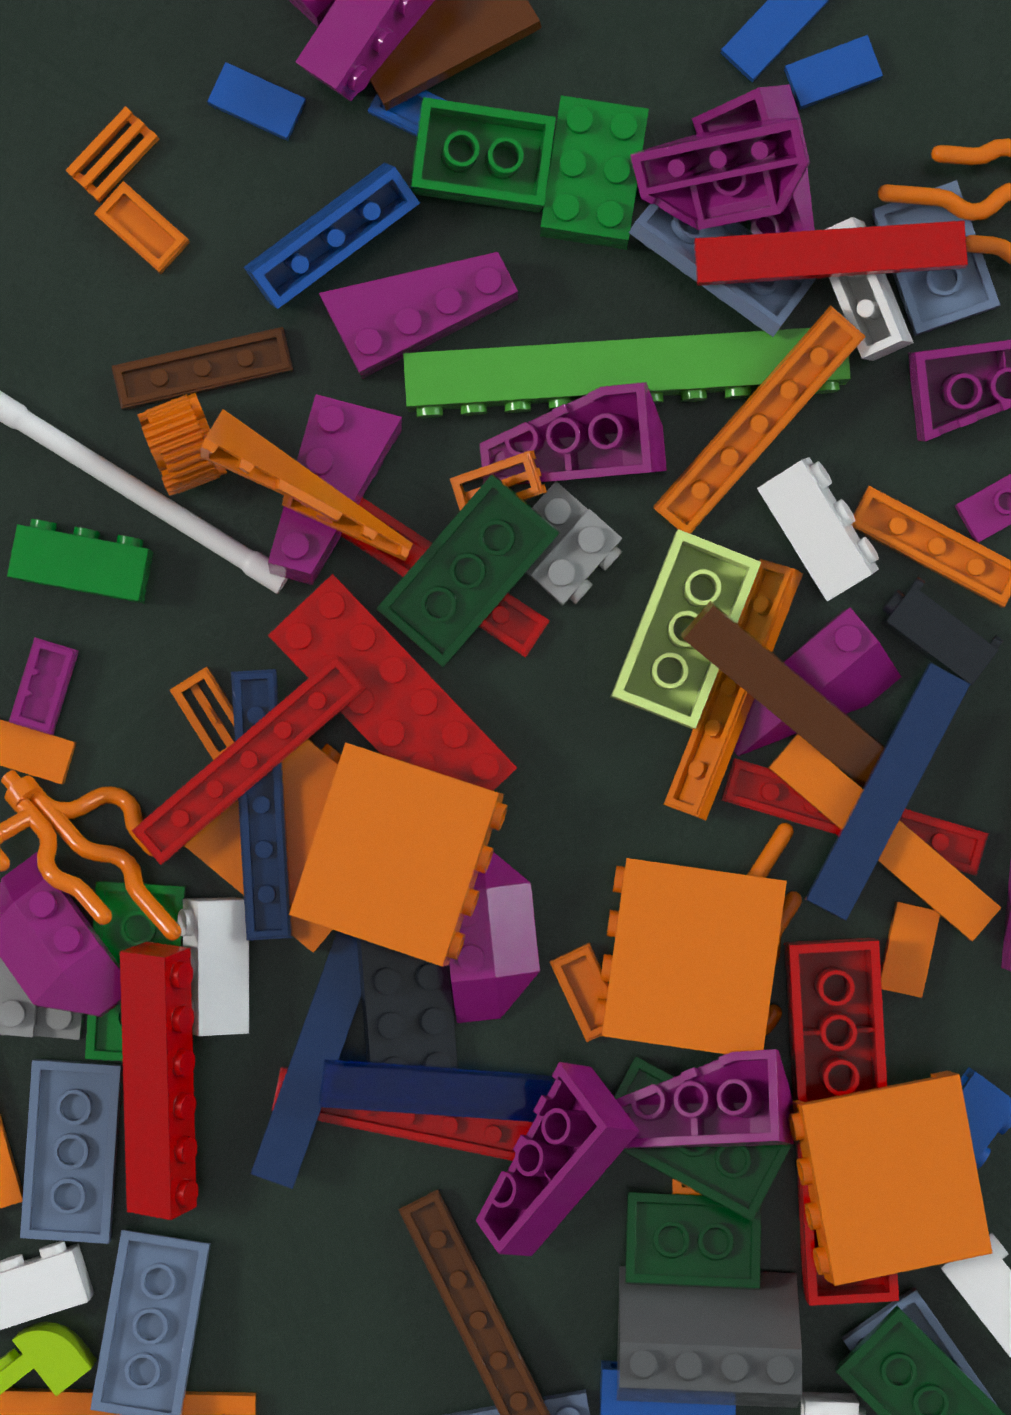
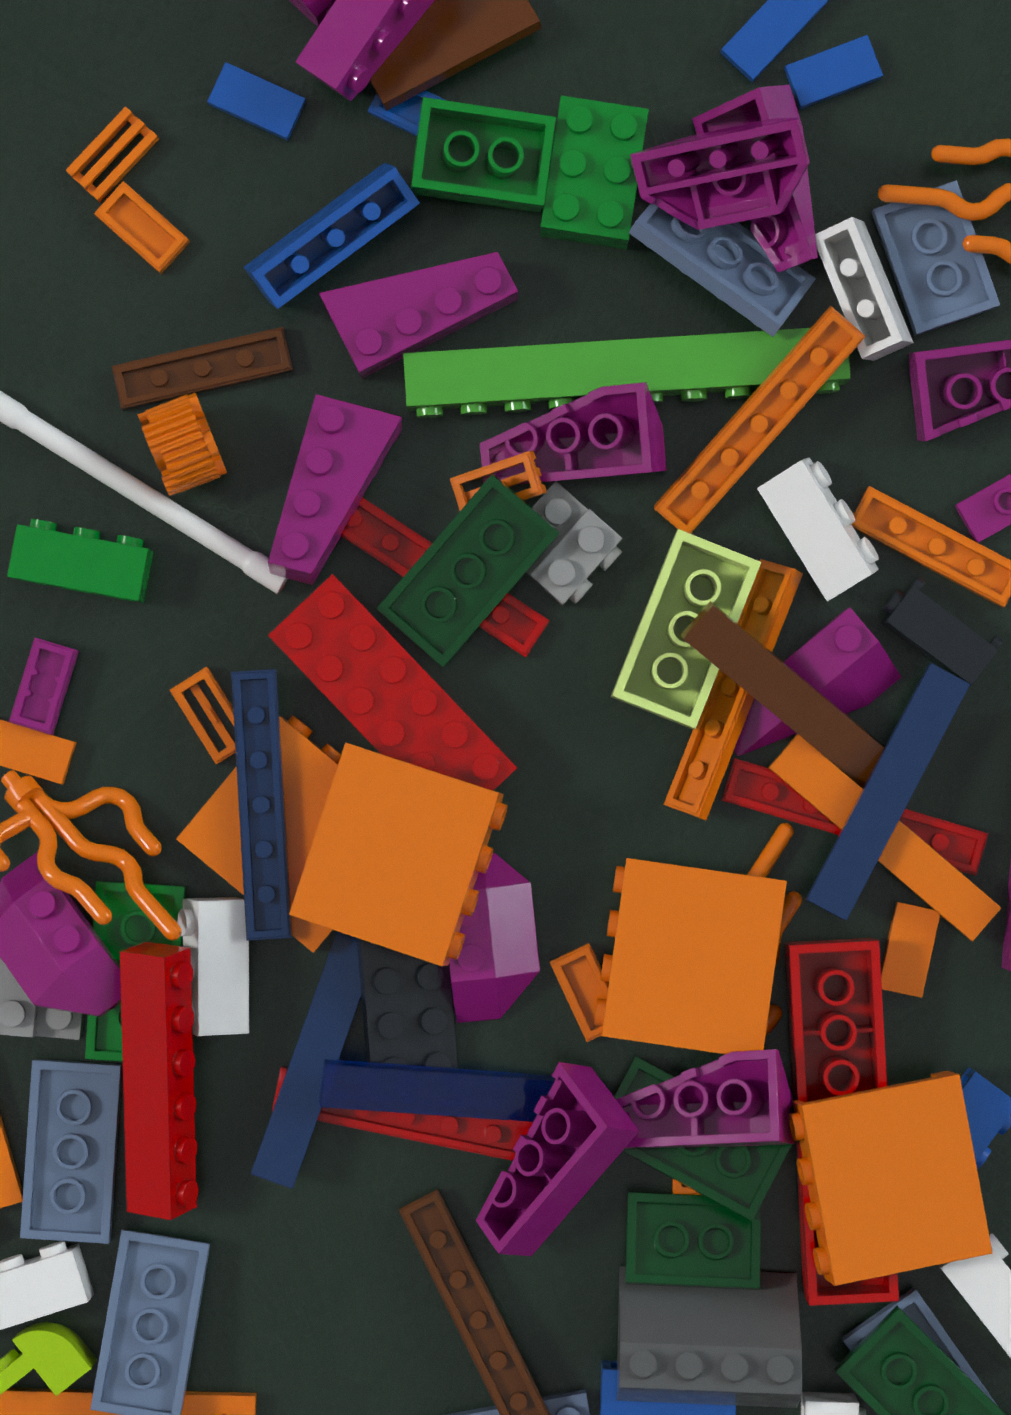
red tile [132,654,367,865] -> none
orange wedge [200,409,413,561] -> none
red tile [694,220,968,286] -> none

